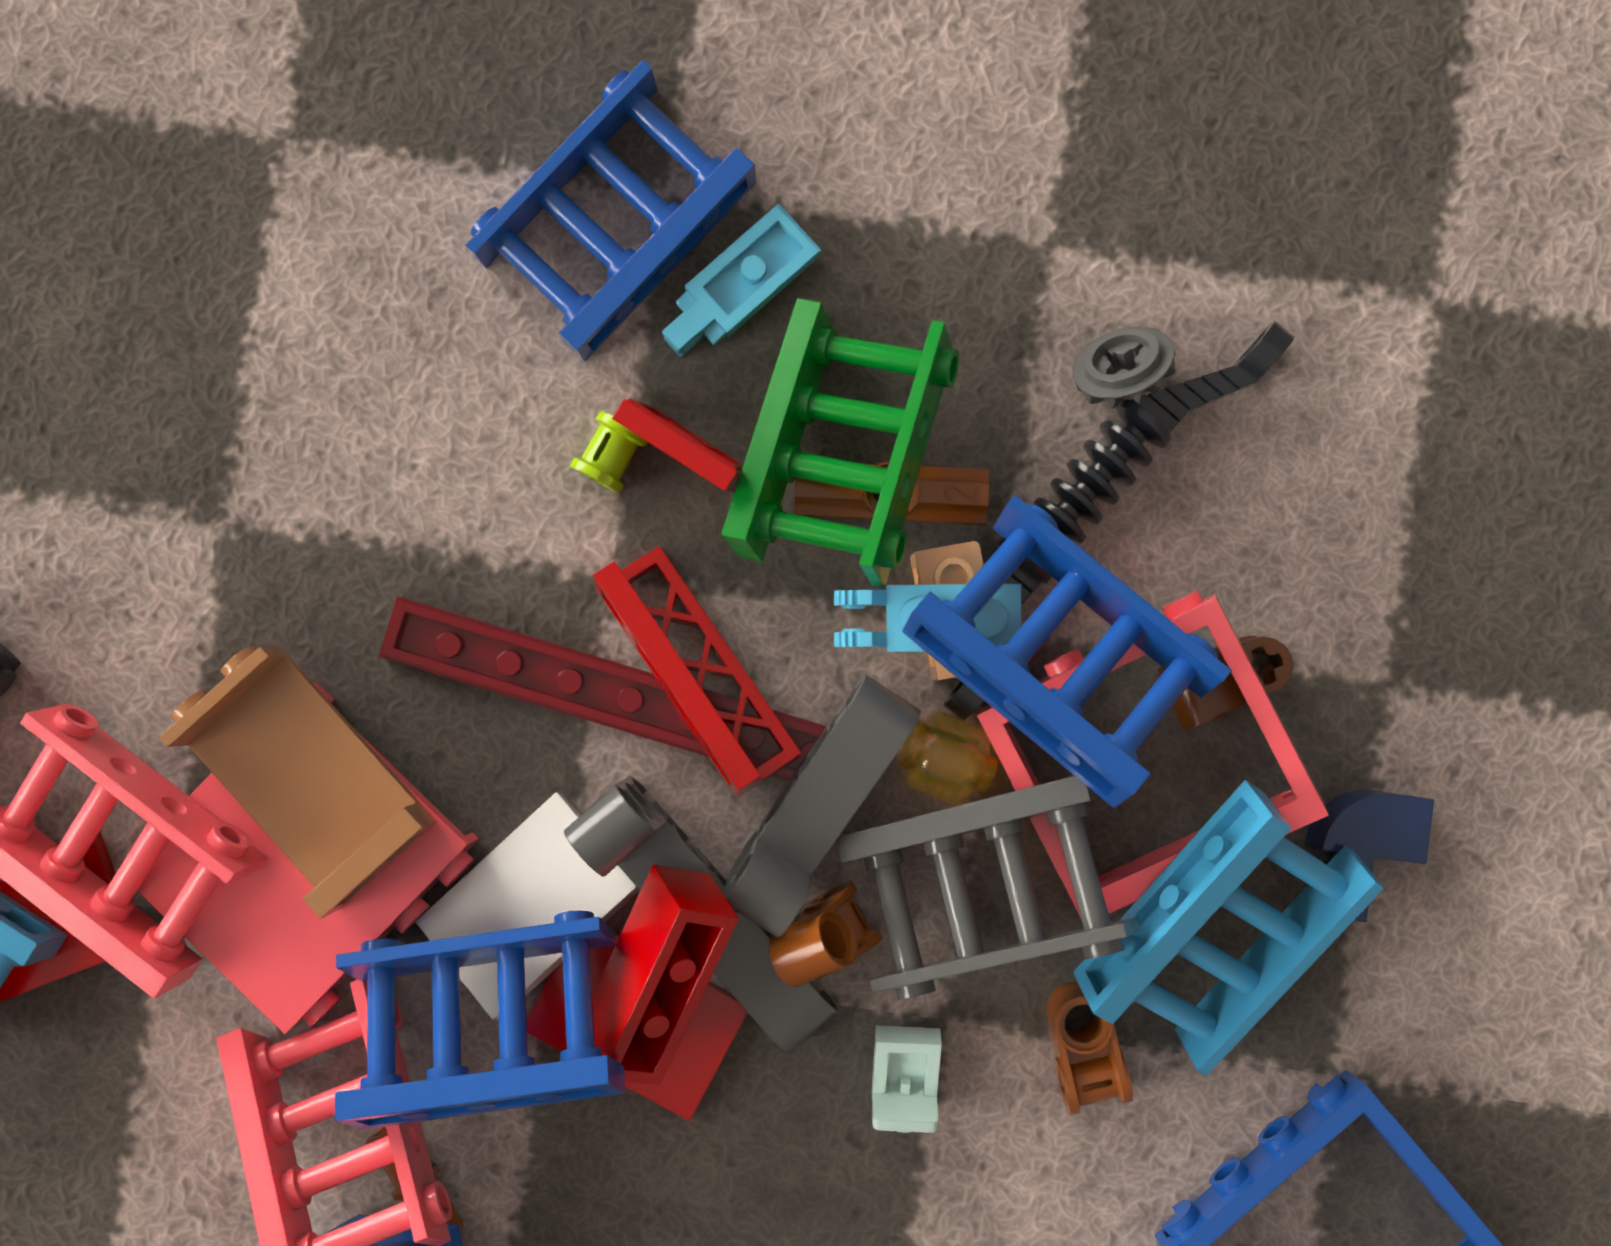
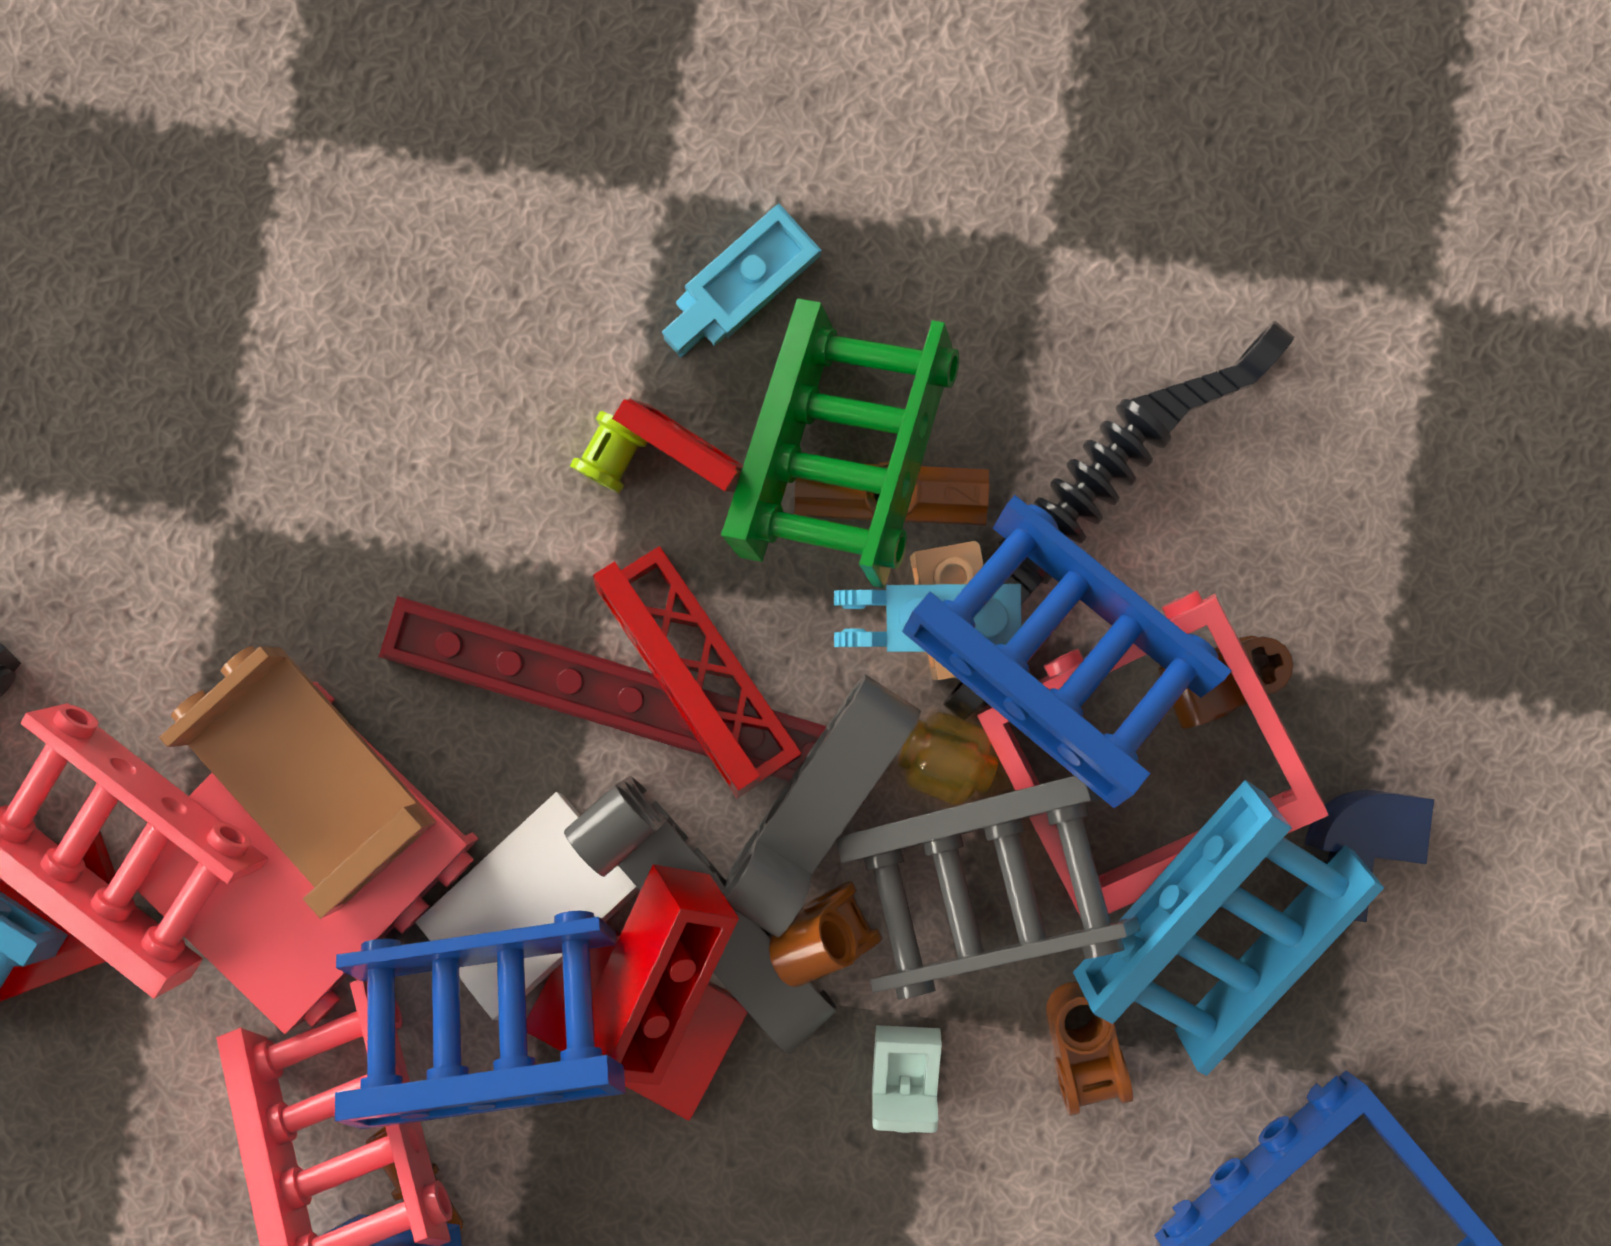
blue fence [465,60,756,361] -> none
dark grey gear [1073,327,1176,409] -> none

